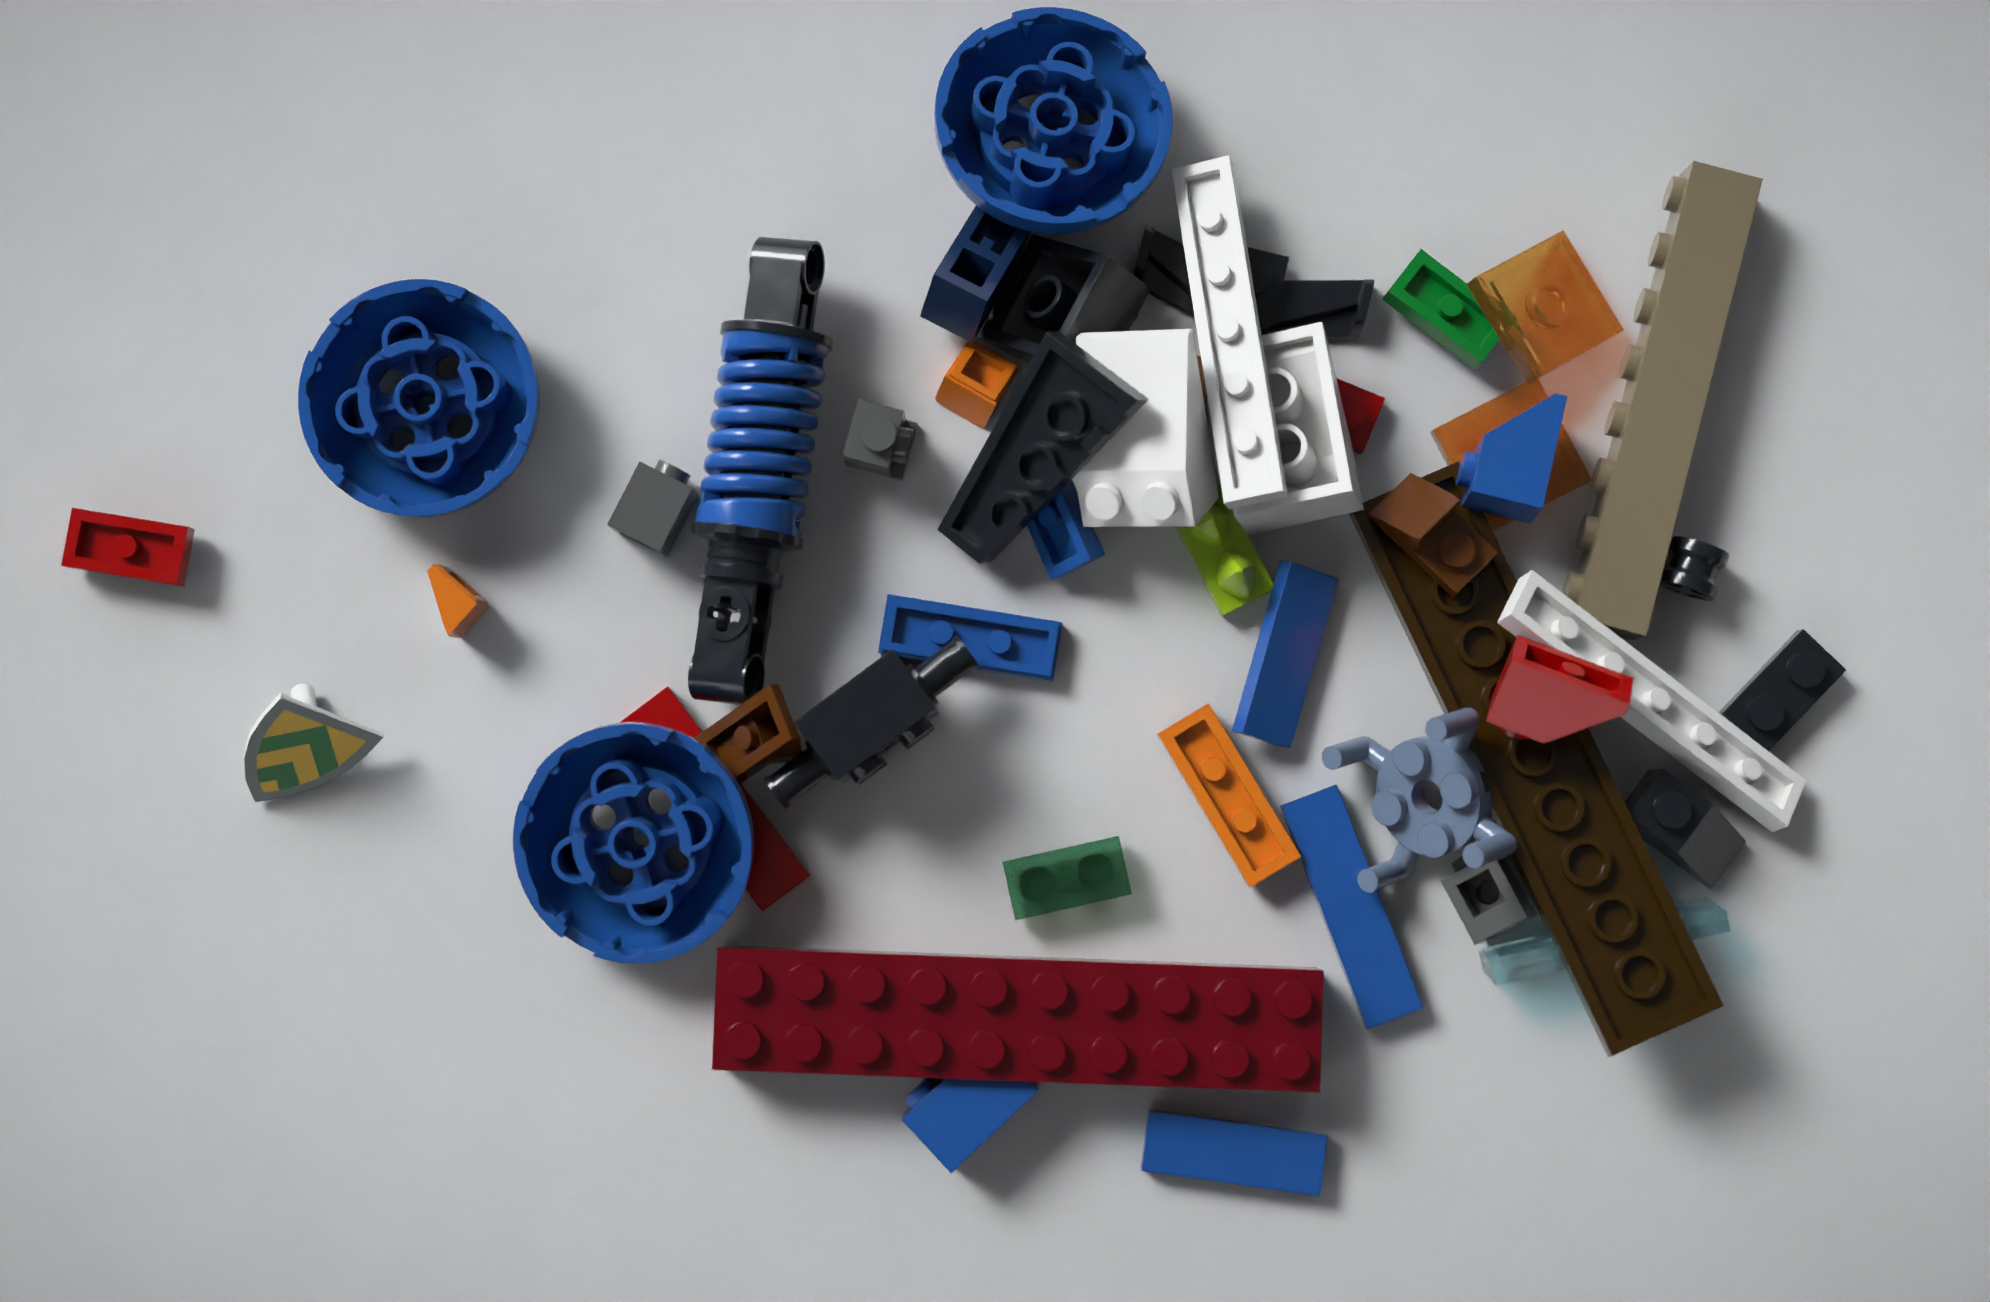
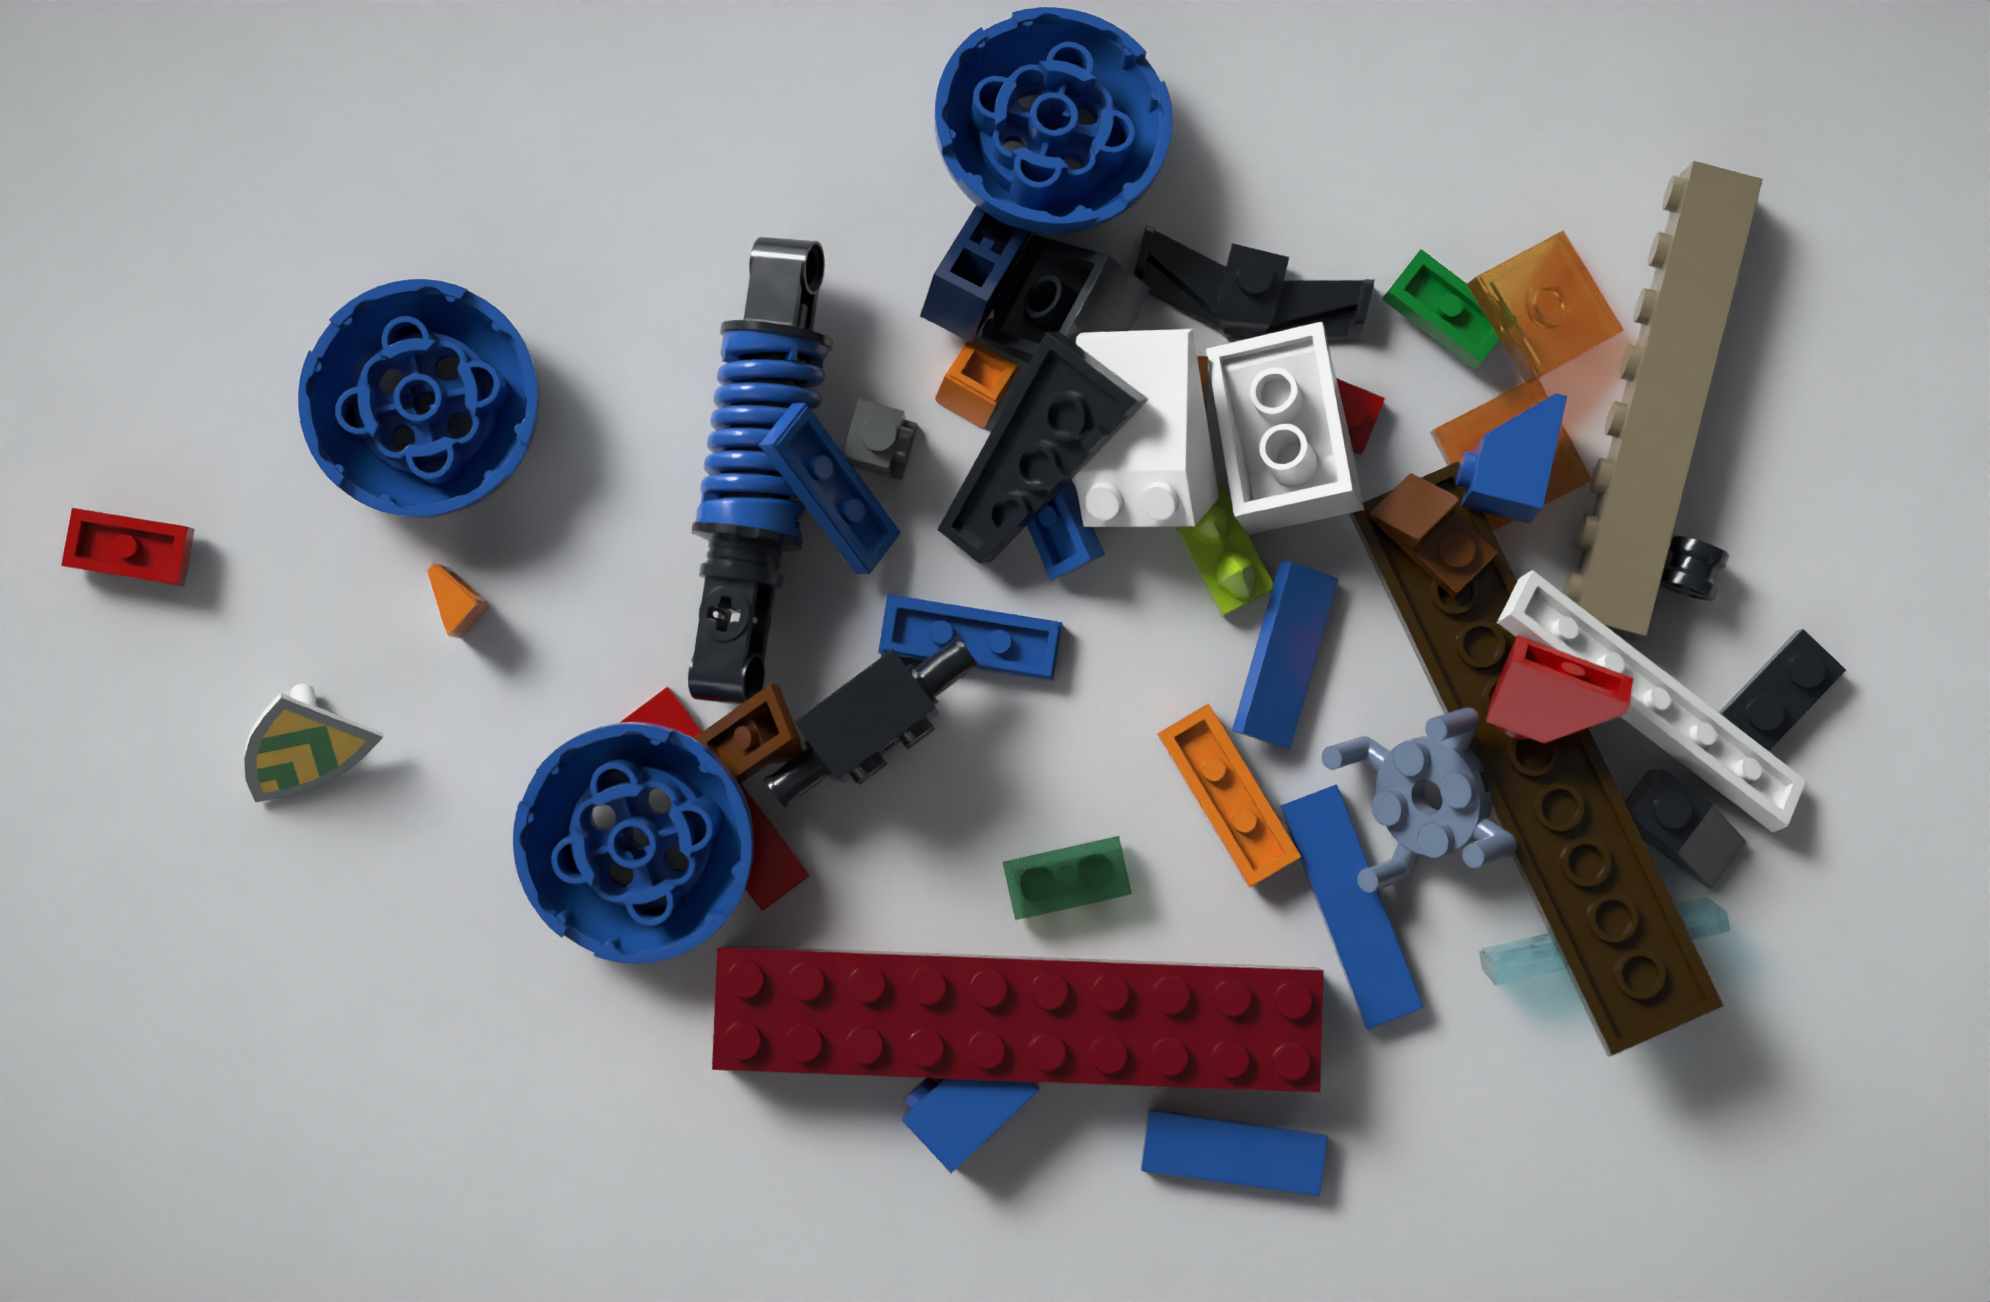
dark grey brick [607,460,699,557] -> none
white plate [1172,155,1288,509] -> none
dark grey brick [1440,856,1538,945] -> none
none -> blue tile [759,403,901,574]

